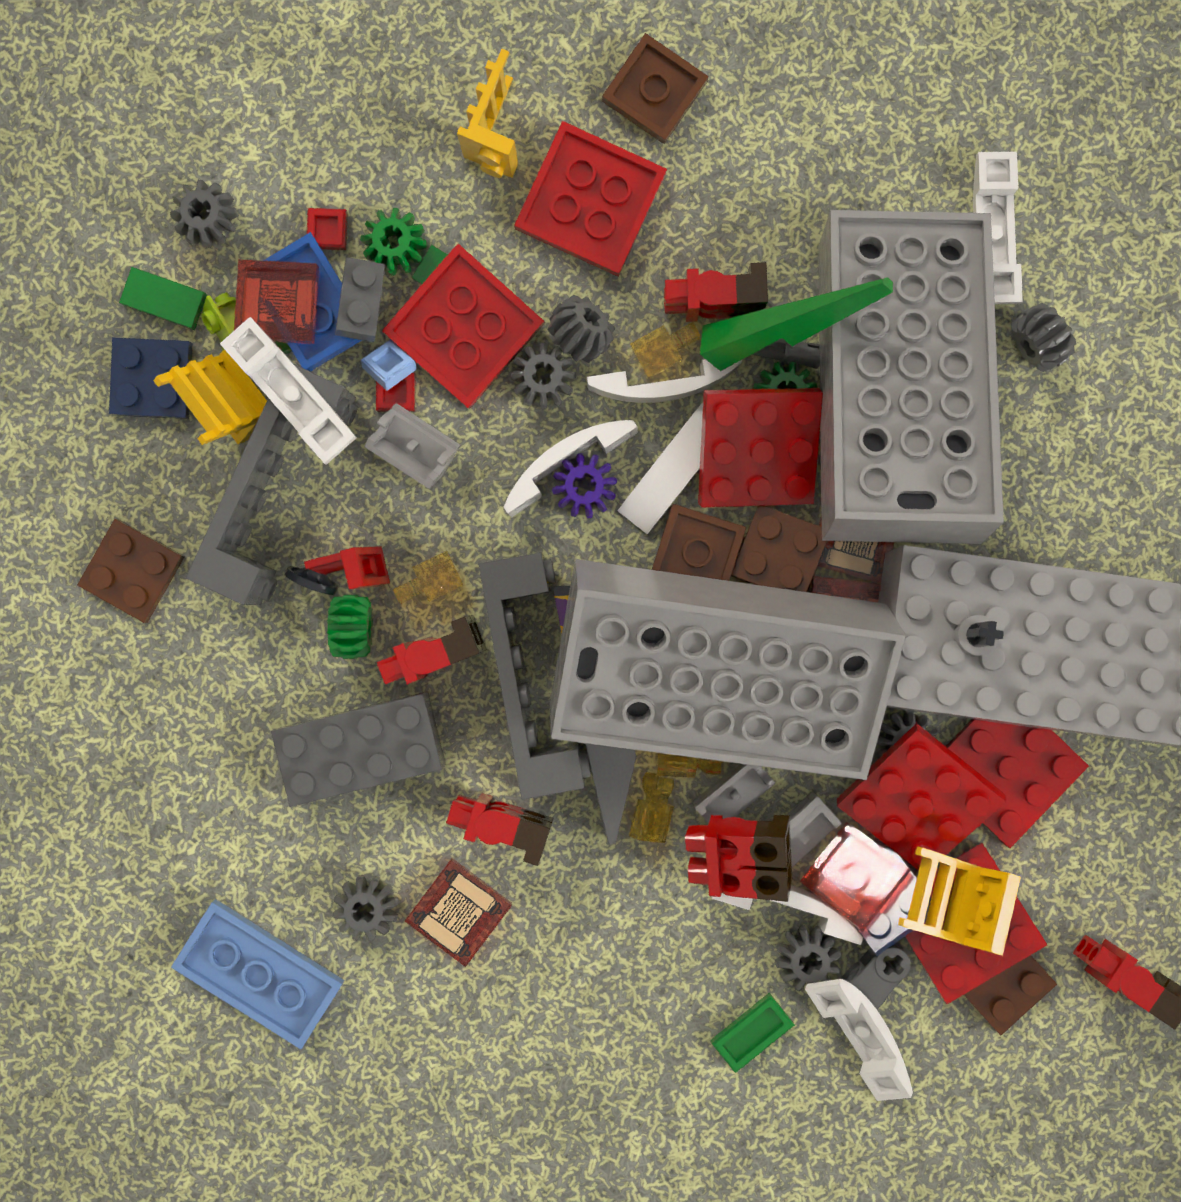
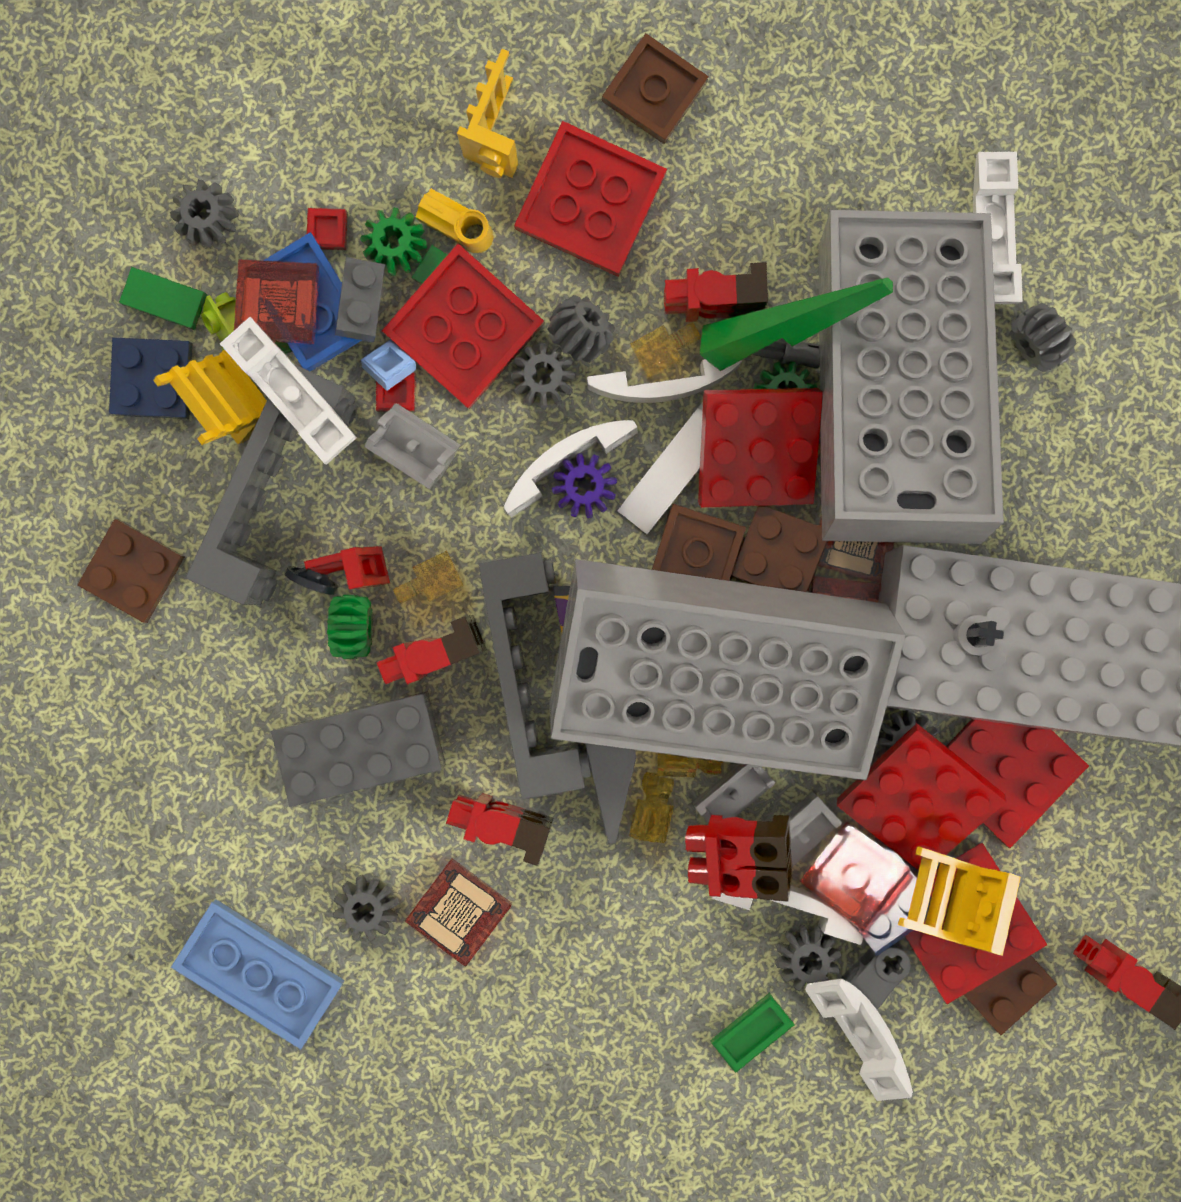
none -> yellow piece [415,188,494,253]

